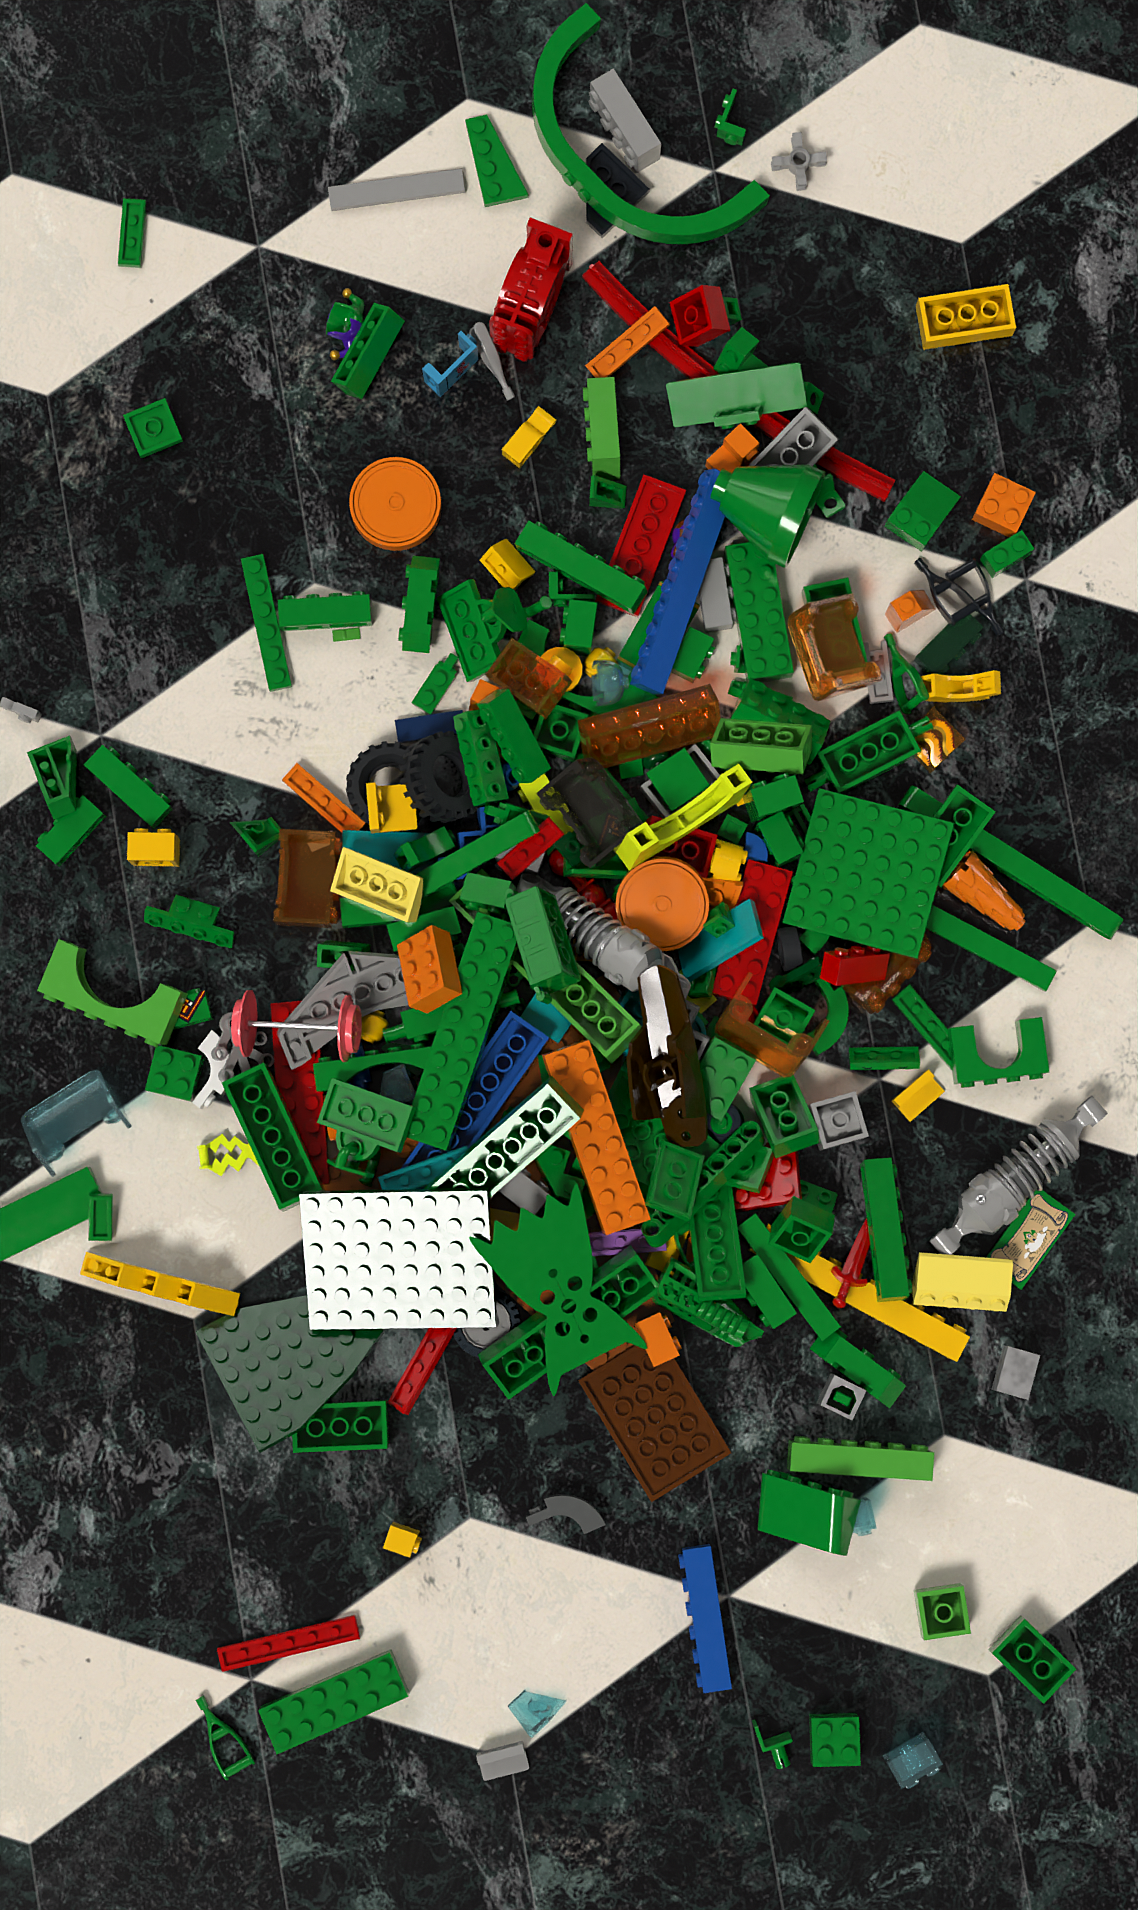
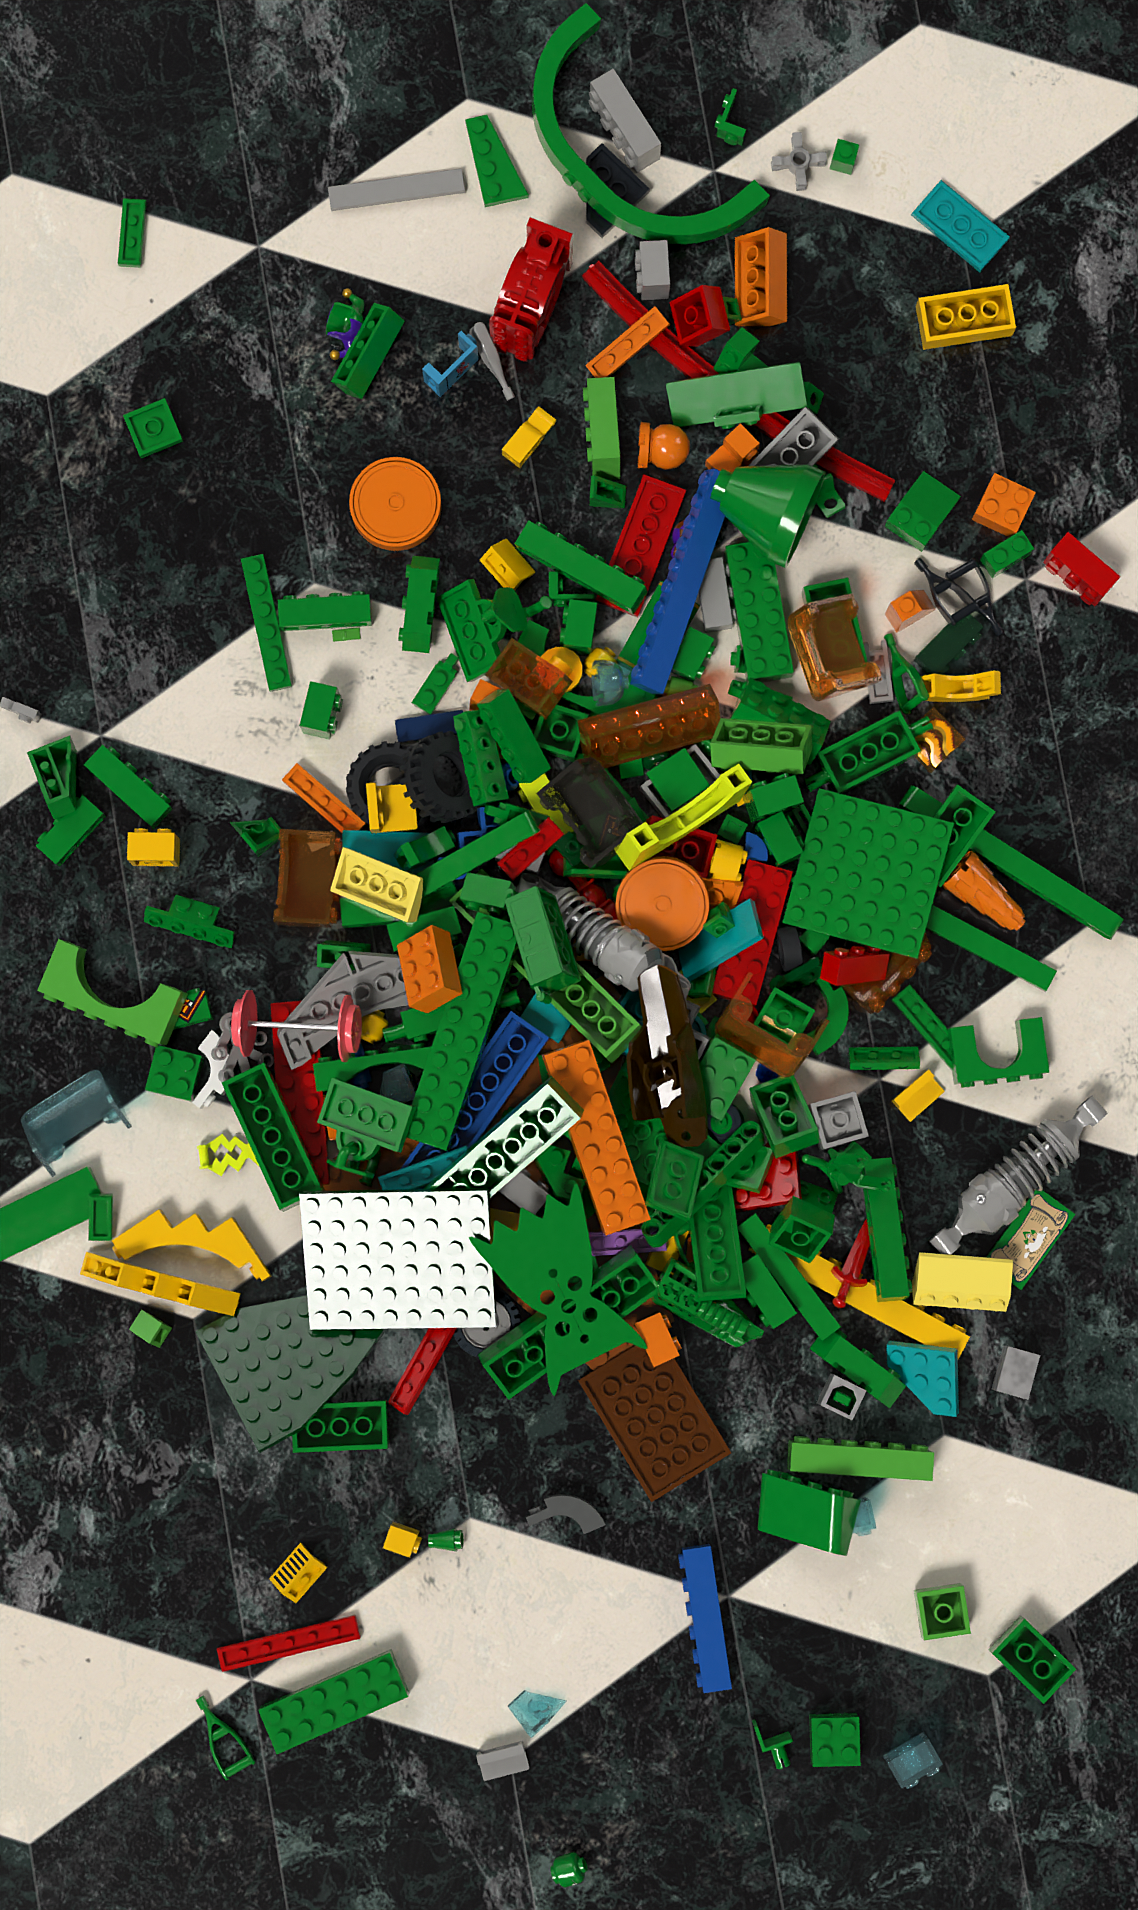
none -> yellow arch [112,1209,272,1281]
none -> bright green brick [129,1309,172,1348]
none -> yellow panel [269,1543,327,1603]
none -> green brick [299,681,343,740]
none -> green cone [428,1528,464,1552]
none -> green head [550,1852,588,1888]
none -> light grey brick [635,240,670,300]
none -> orange tile [638,422,690,469]
none -> bright green brick [664,676,698,704]
none -> orange slope [735,227,787,326]
none -> clear blue tile [756,1059,779,1083]
none -> green piece [802,1141,892,1194]
none -> green brick [830,139,859,175]
none -> teal plate [887,1341,959,1417]
none -> teal tile [911,180,1010,272]
none -> red brick [1043,532,1121,606]

